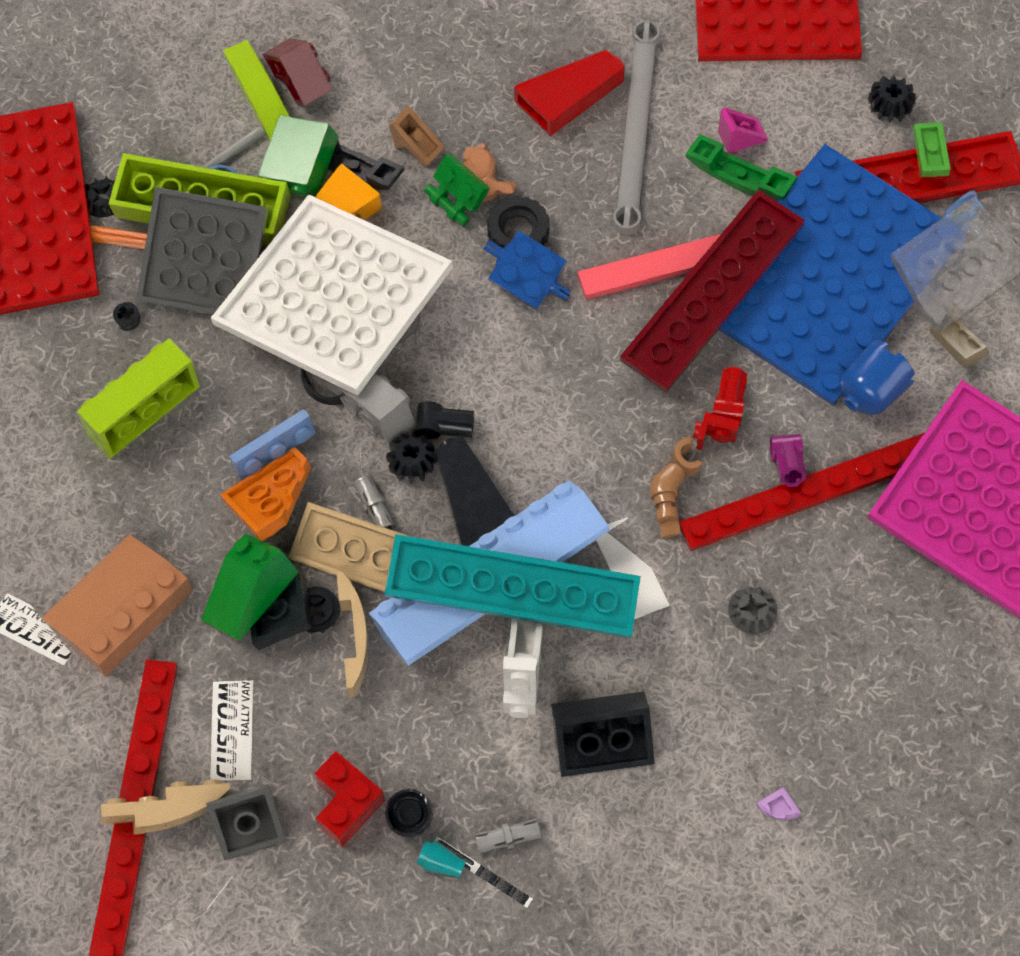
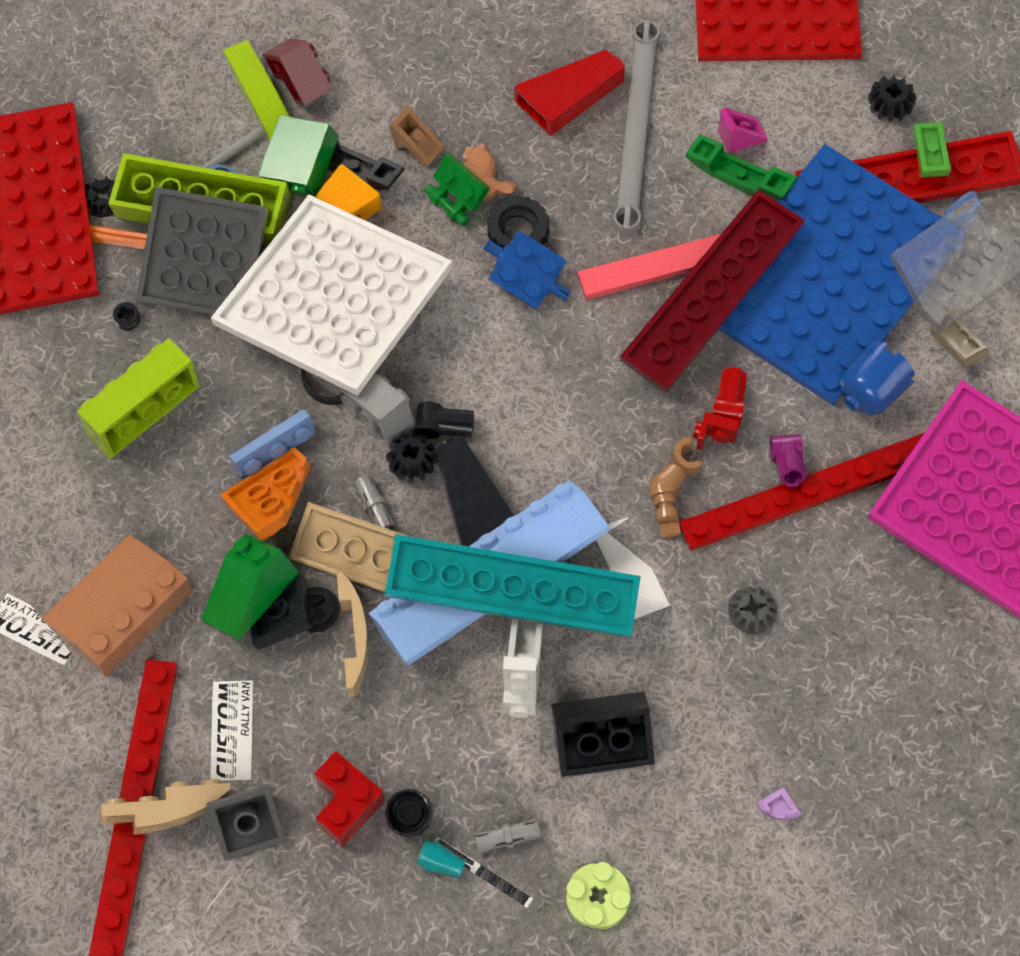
none -> yellowish green plate [566,862,630,929]

